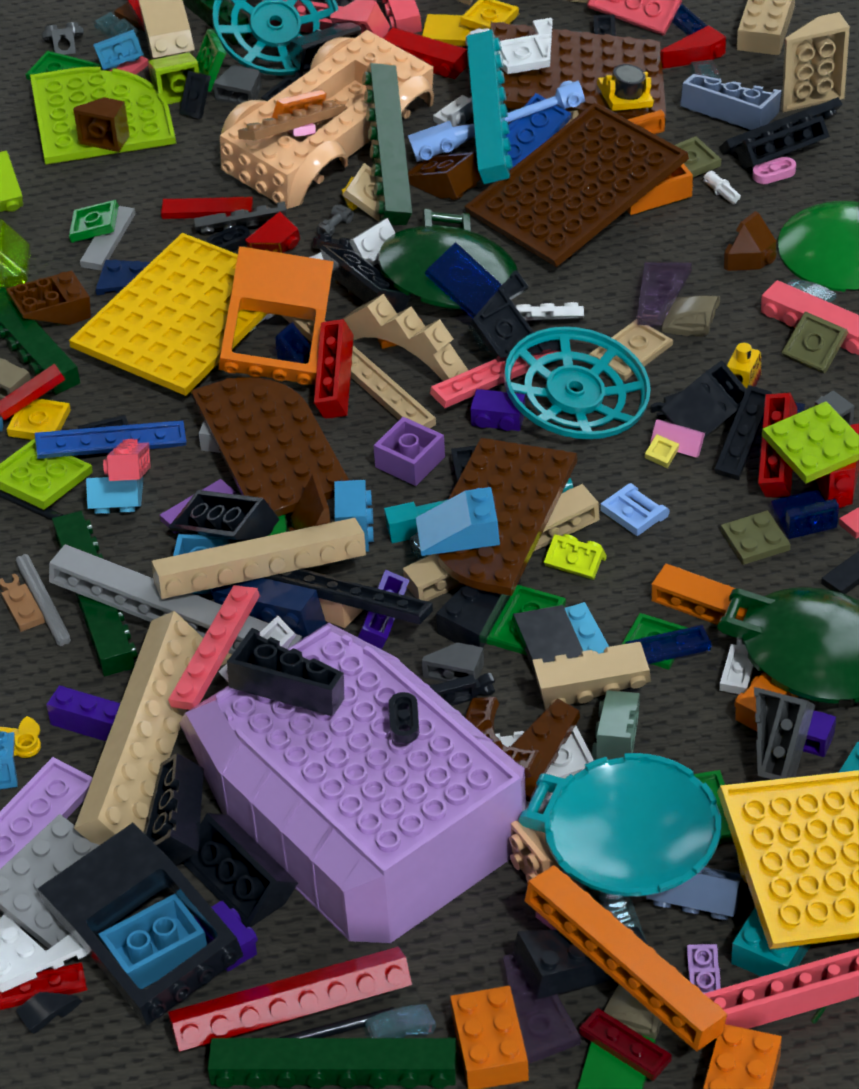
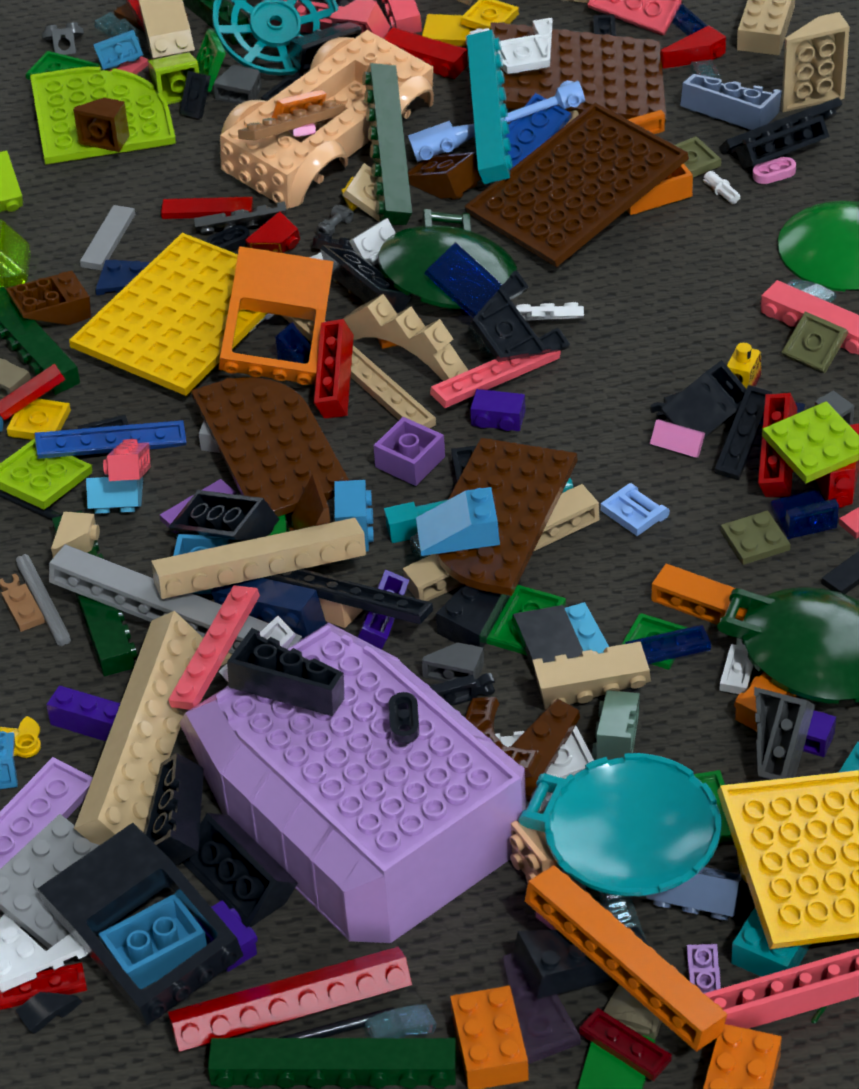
green tile [69,200,119,242] -> none
white bracket [433,95,474,127] -> none
teal dish [504,327,651,439] -> none
neon yellow bracket [544,534,607,580] -> none
tan tile [588,319,673,381] -> none
piece [597,64,654,111] -> none
clear purple wing [637,262,692,326] -> none
light yellow plate [645,434,679,468] -> none
dark tan slope [662,296,720,337] -> none
reddish brown slope [724,211,777,271] -> none
none -> tan slope [51,512,100,558]

